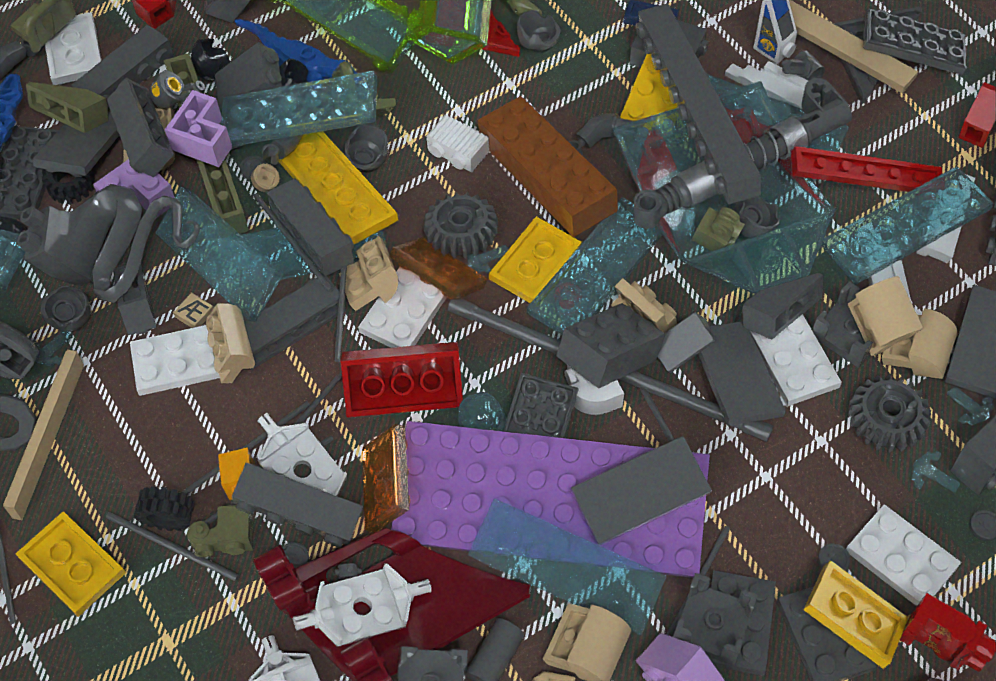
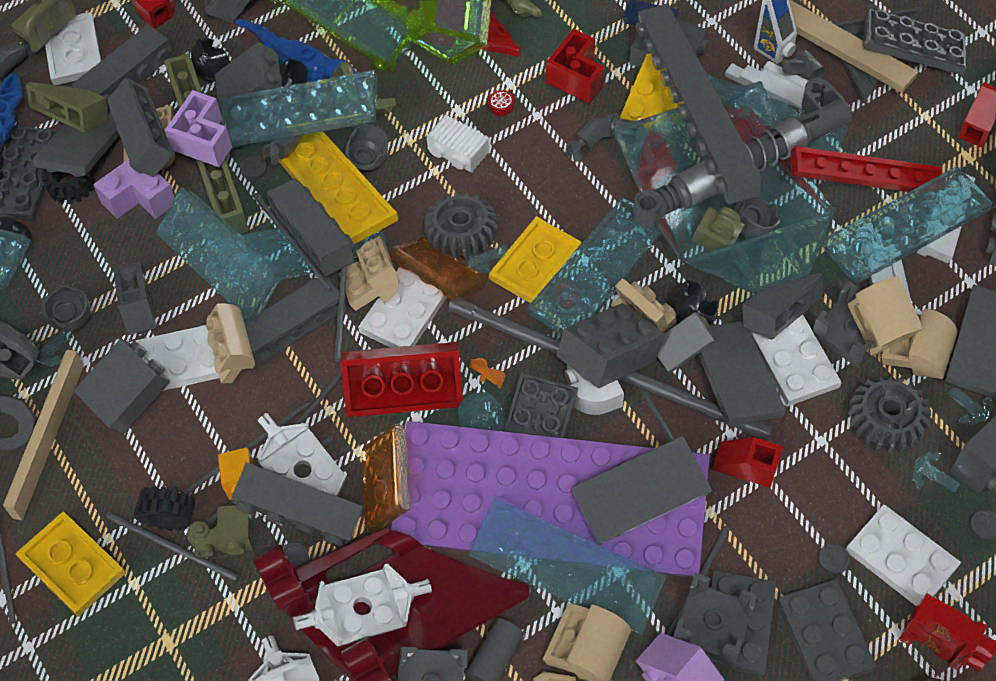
dark grey hips [17,184,200,303] -> none
dark grey piece [149,70,205,108] -> none
tan tile [173,293,214,328] -> none
tan tile [251,164,280,192] -> none
dark grey piece [334,563,362,580] -> none
dark orange brick [477,96,618,238] -> none
dark grey hair [517,10,561,51] -> none
yellow plate [803,560,908,668] -> none
none -> dark grey brick [73,338,171,434]
none -> orange piece [469,358,505,388]
none -> red tile [488,90,514,116]
none -> red brick [546,28,604,104]
none -> black hair [673,279,718,324]
none -> red slope [712,437,783,488]

